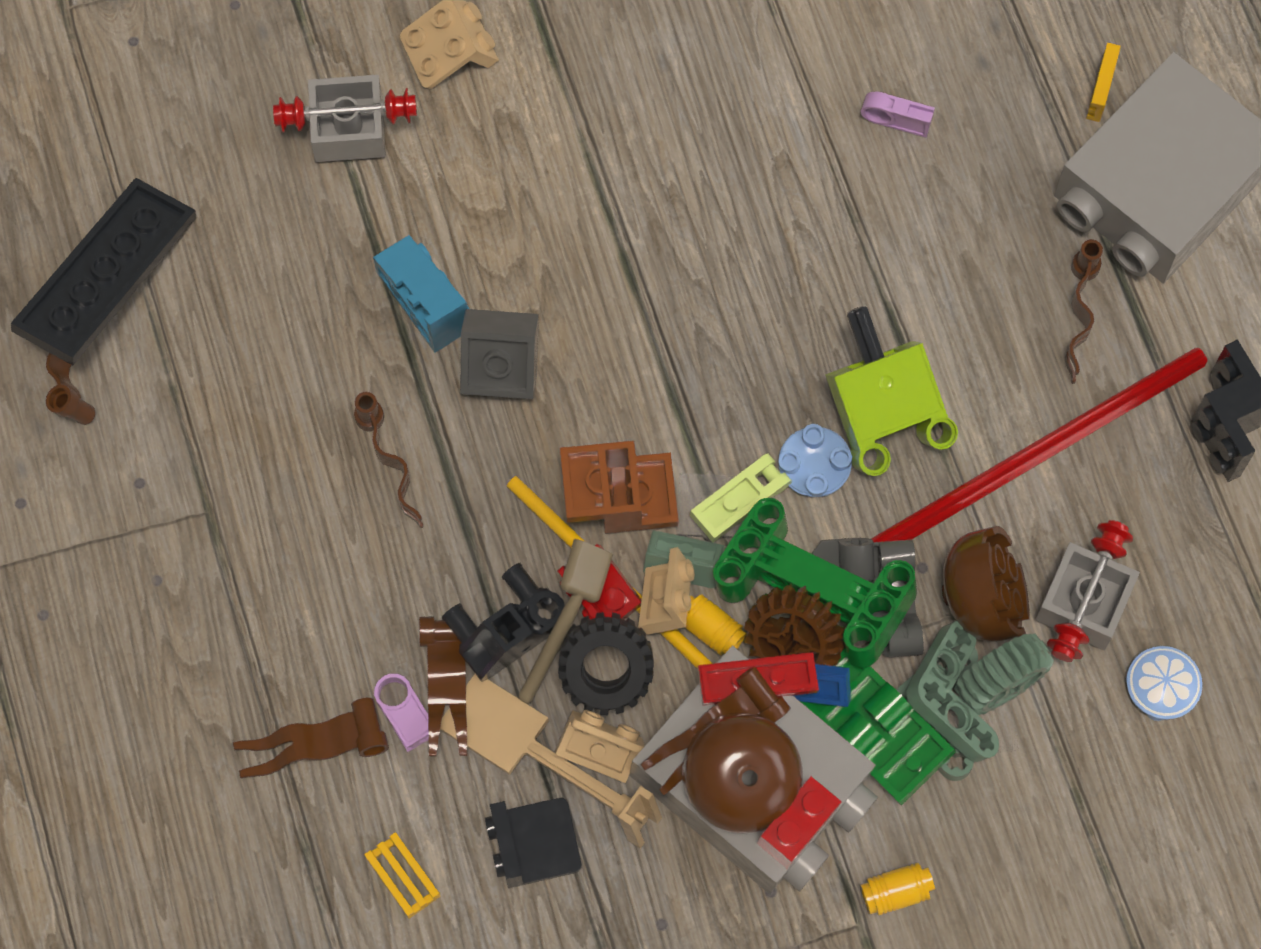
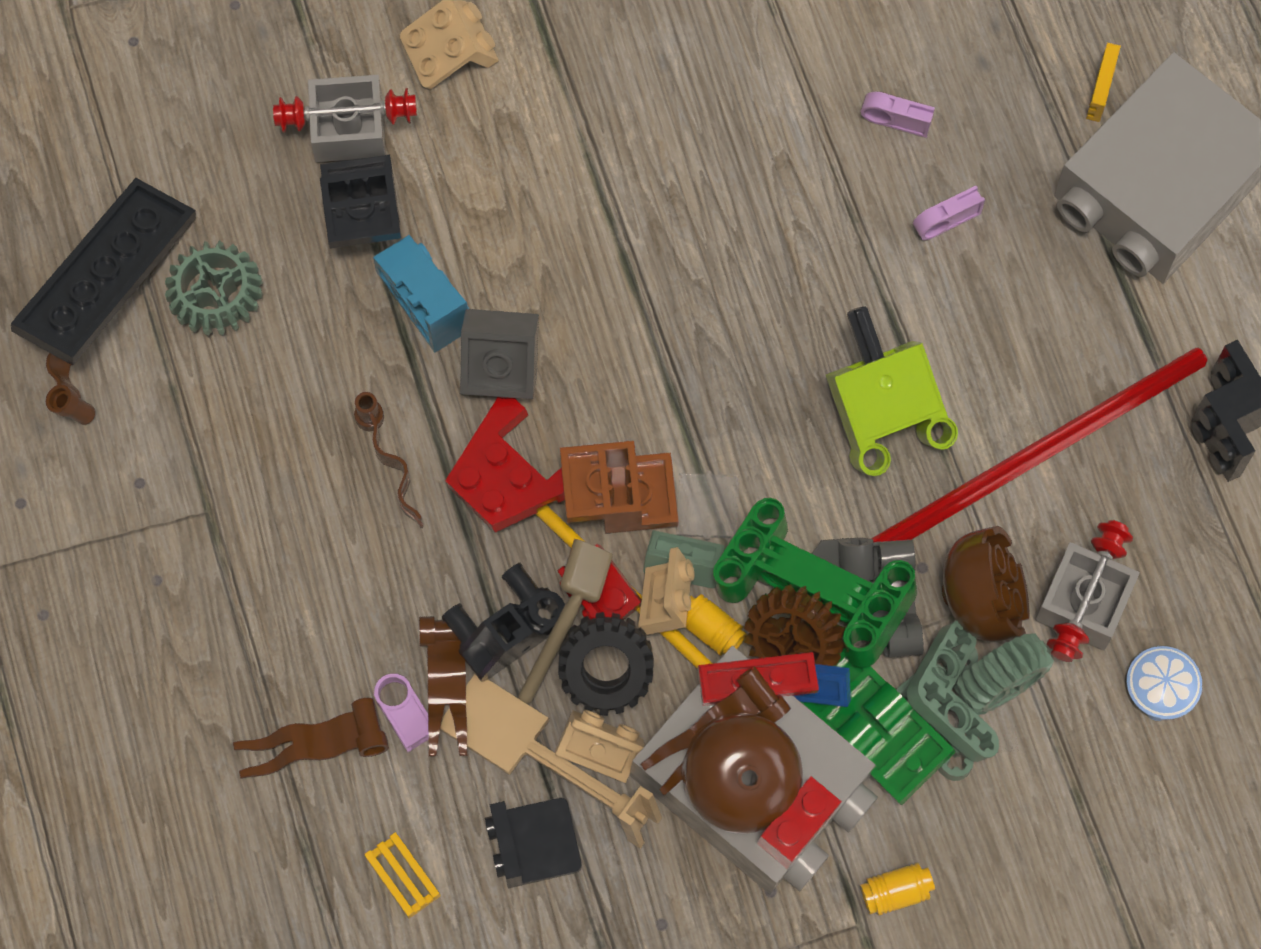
yellowish green plate [690,453,792,543] -> none
light blue dish [778,424,852,497] -> none
reddish brown flag [1065,239,1103,384] -> none
none -> sand green gear [165,240,263,337]
none -> black bracket [320,154,401,249]
none -> red wing [445,397,565,532]
none -> lavender piece [913,186,985,240]

